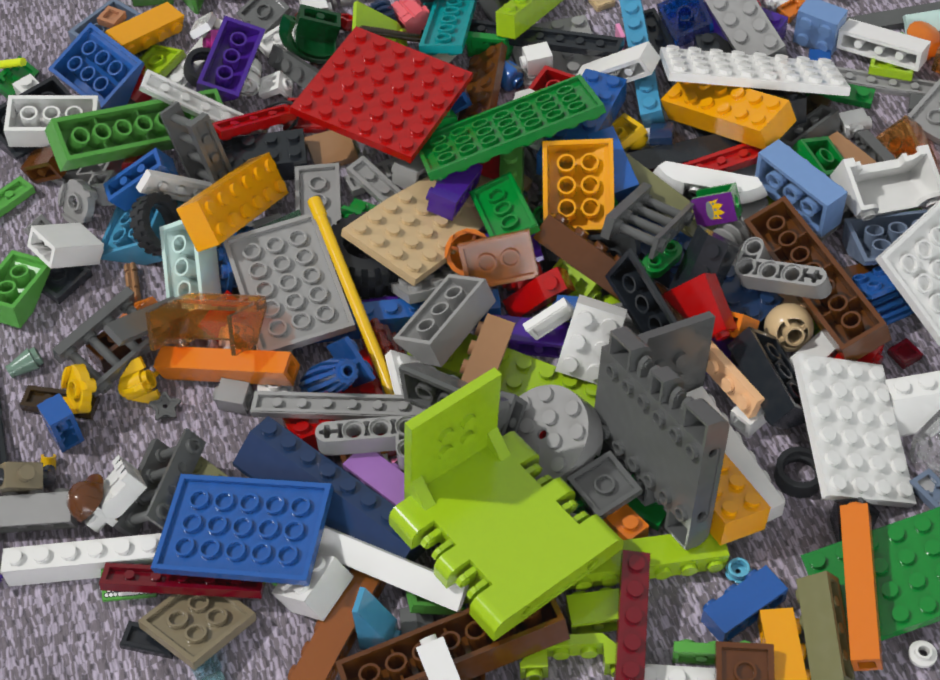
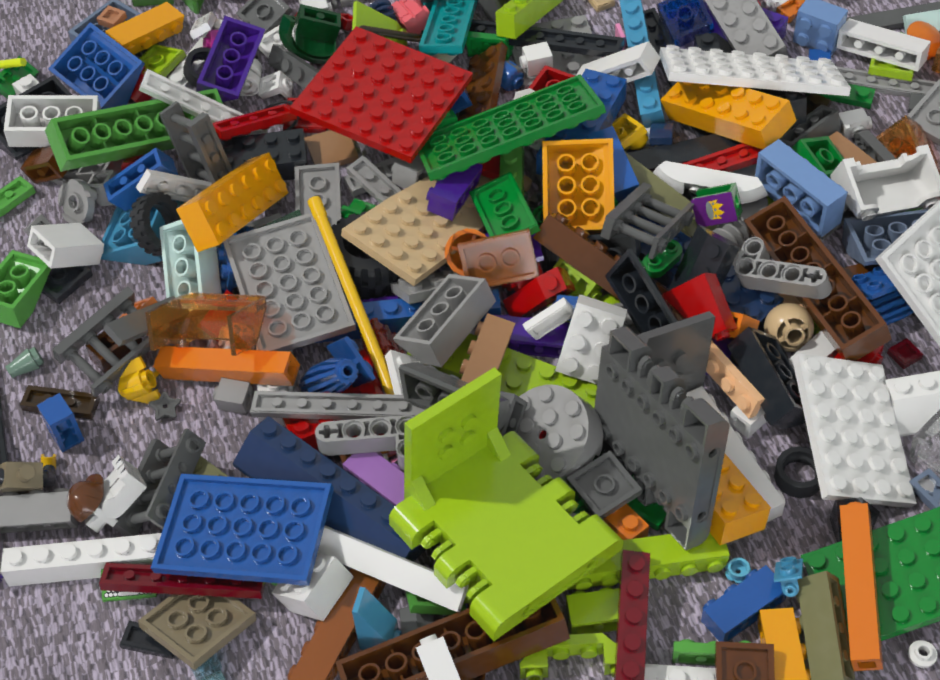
yellow plate [61,364,97,414] -> none
medium nougat axle [124,262,141,302] -> none
none -> dark azure hinge [774,557,803,597]

